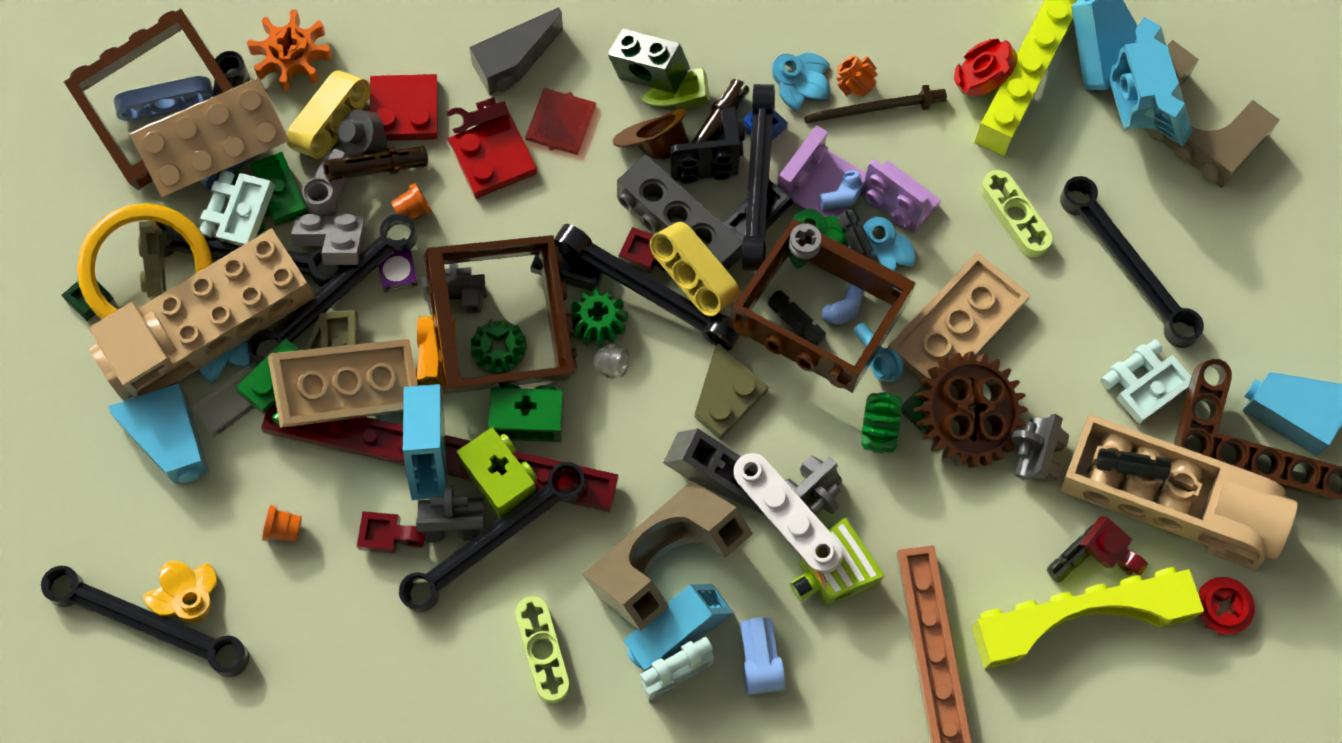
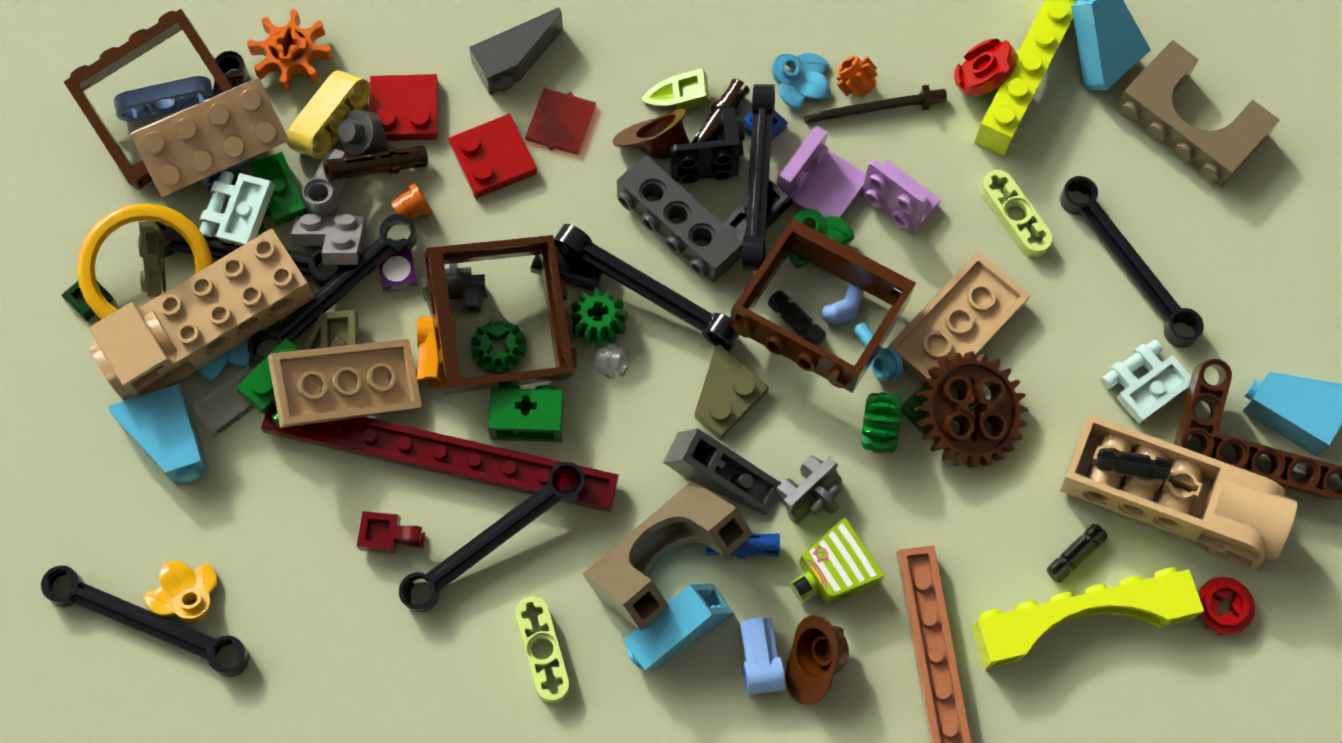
orange piece [262,505,302,542] -> none
medium azure slope [403,384,448,500] -> none
dark grey hips [416,486,484,542] -> none
dark red plate [446,97,509,133] -> none
lime brick [456,427,537,518] -> none
dark green brick [608,29,690,94] -> none
dark red plate [618,227,667,273] -> none
light aqua plate [640,637,714,702] -> none
light yellow beam [650,222,740,316] -> none
white plate [734,453,843,574] -> none
light grey bush [789,224,821,259] -> none
light blue arm [819,170,863,211] -> none
pearl dark grey axle [837,209,880,264] -> none
medium azure plate [848,217,915,271] -> none
dark grey hips [1011,414,1070,482] -> none
dark red plate [1080,516,1149,575] -> none
medium azure slope [1109,17,1193,146] -> none
none -> blue pin [706,533,780,559]
none -> reddish brown piece [785,615,849,705]

